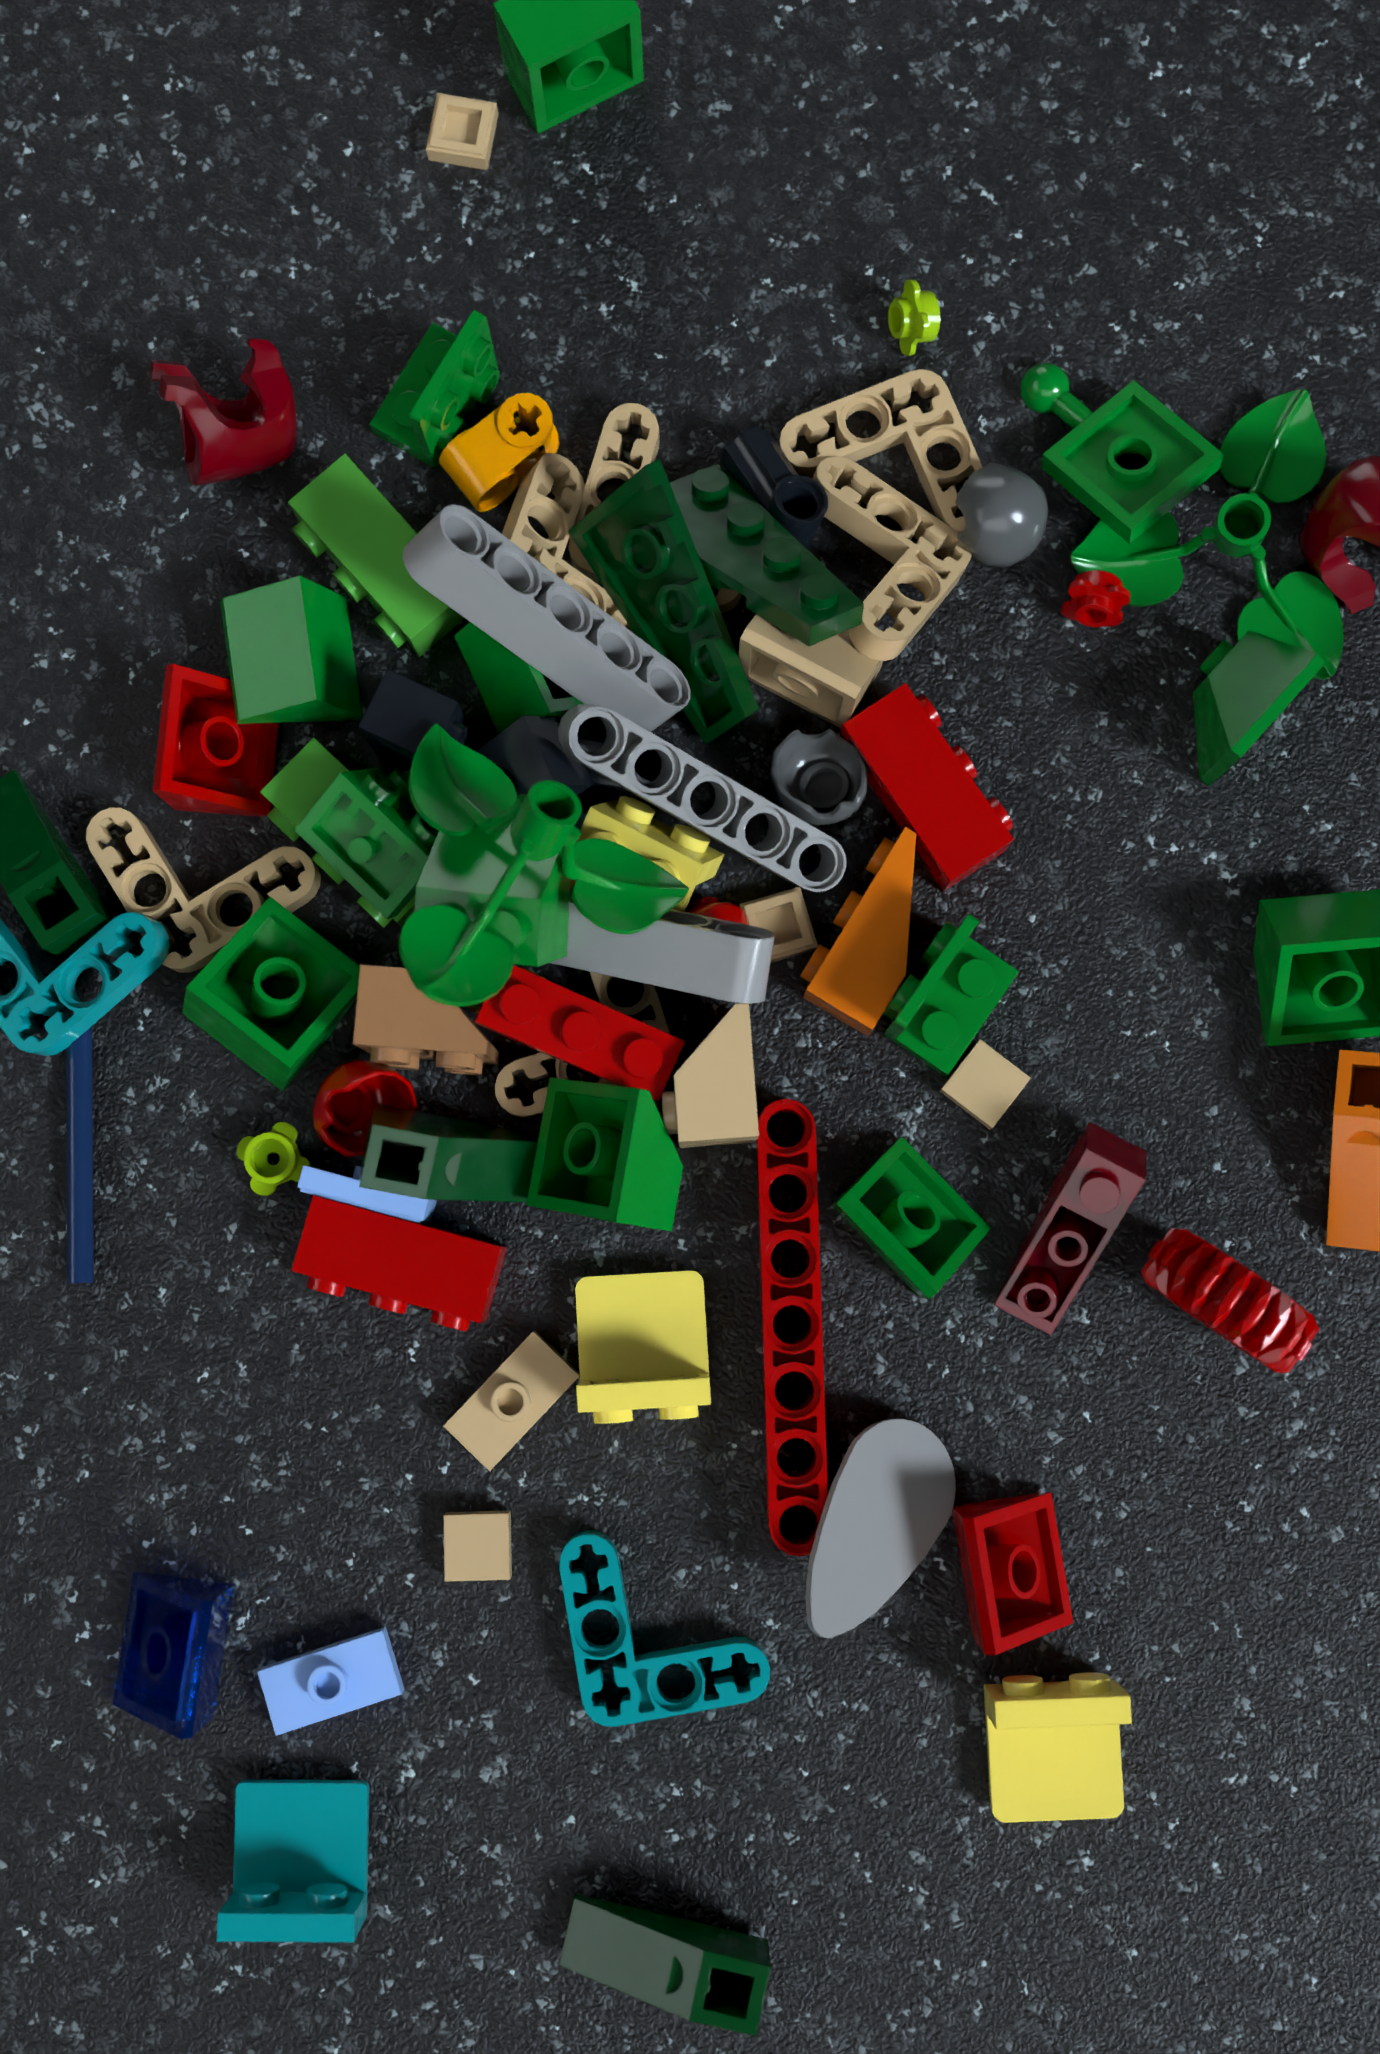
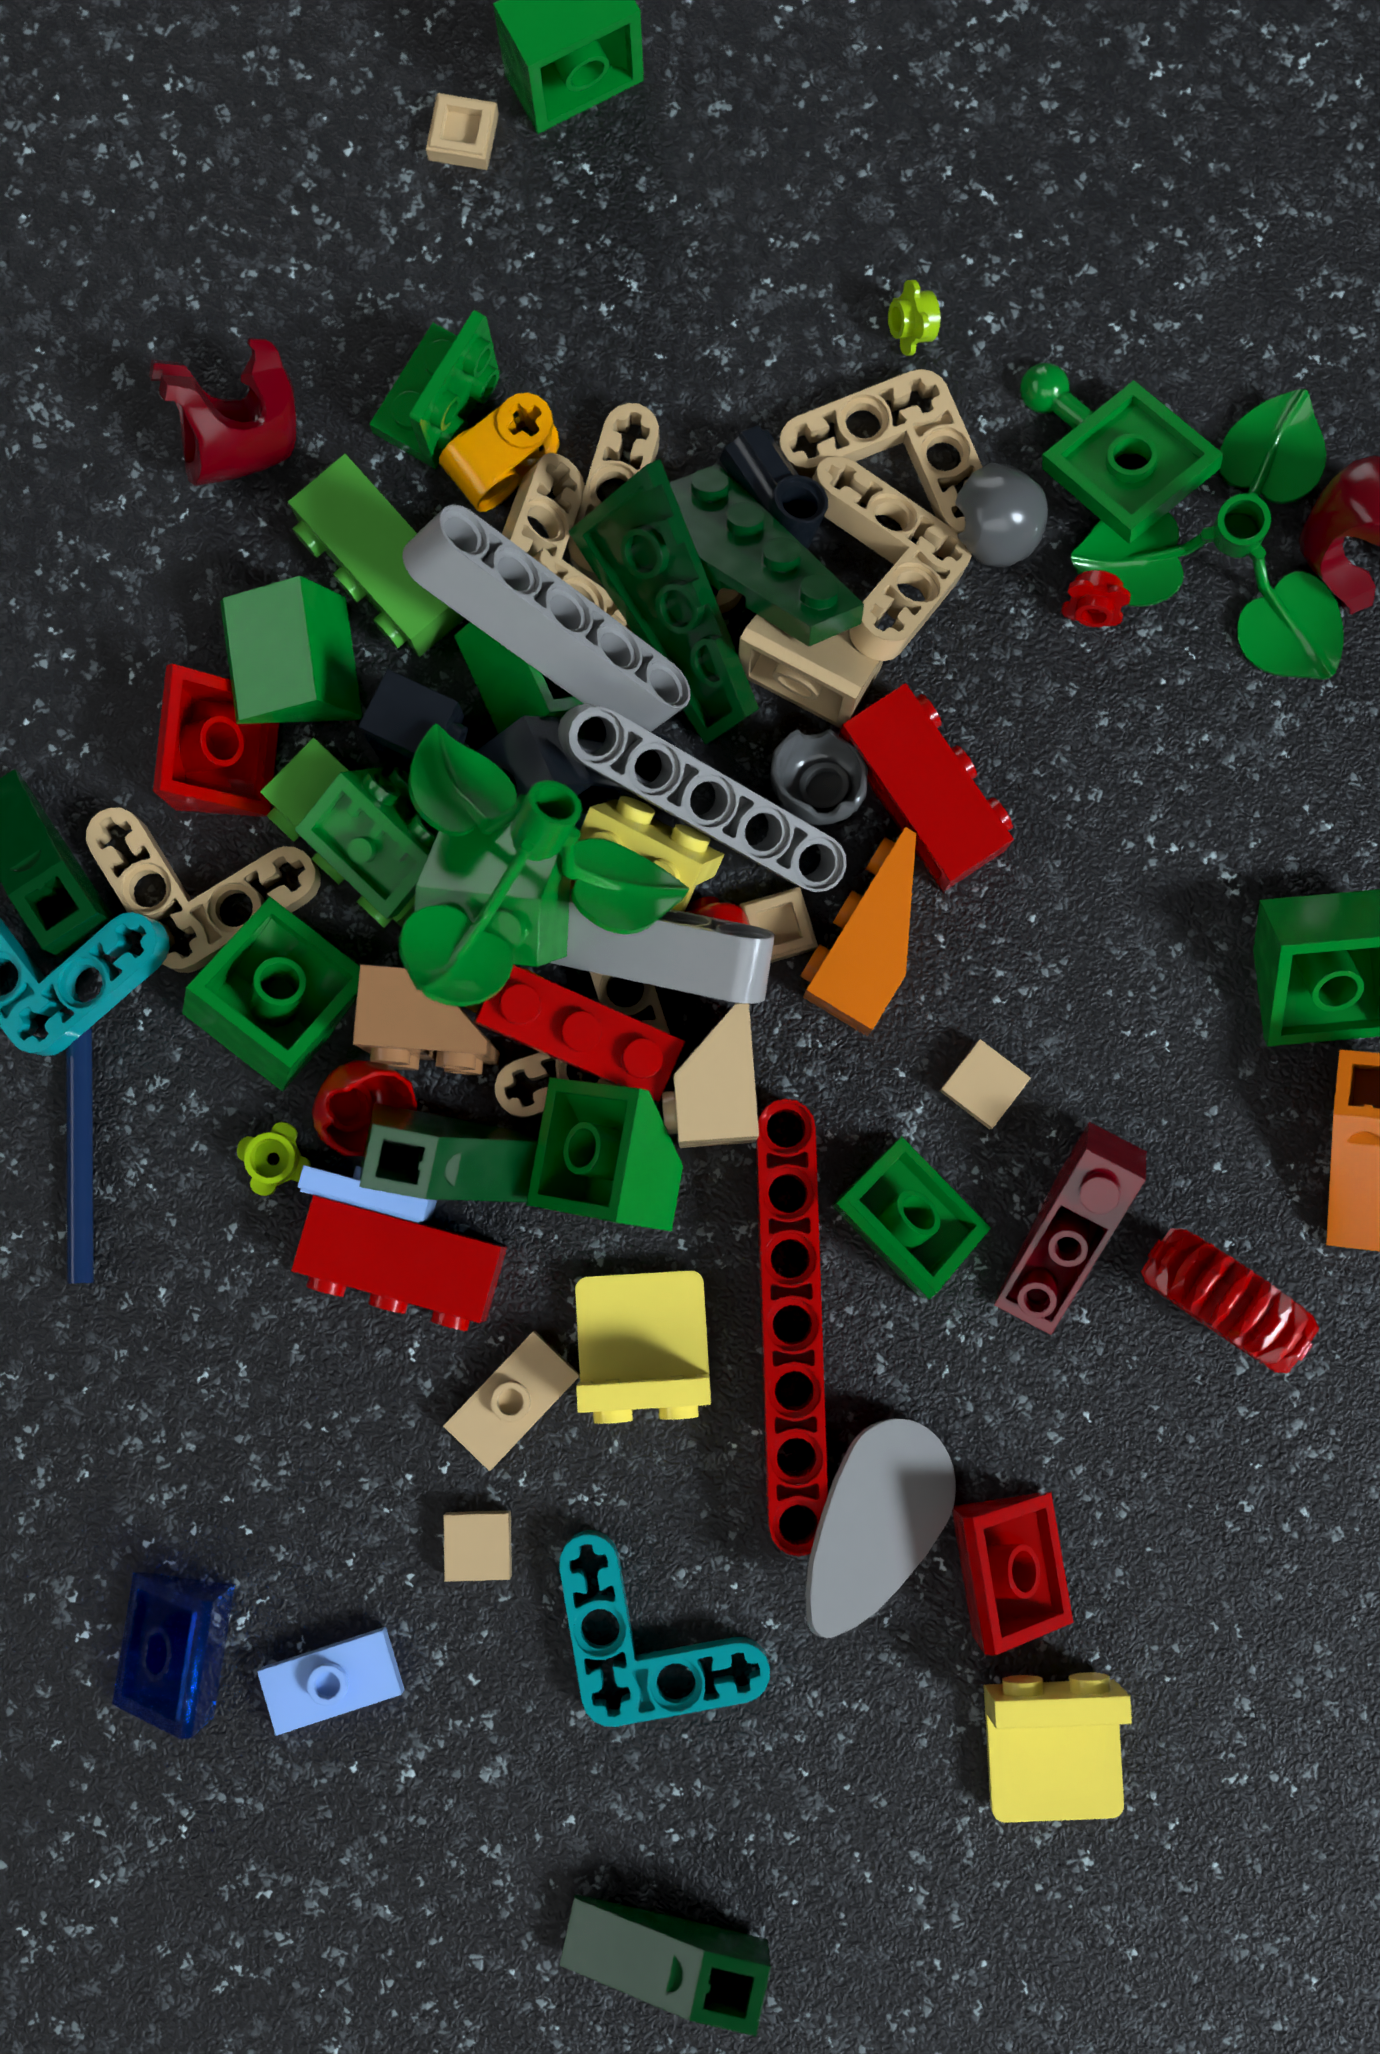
teal bracket [217,1779,370,1942] -> none
green bracket [883,914,1019,1077] -> none
green slope [1193,630,1326,787] -> none

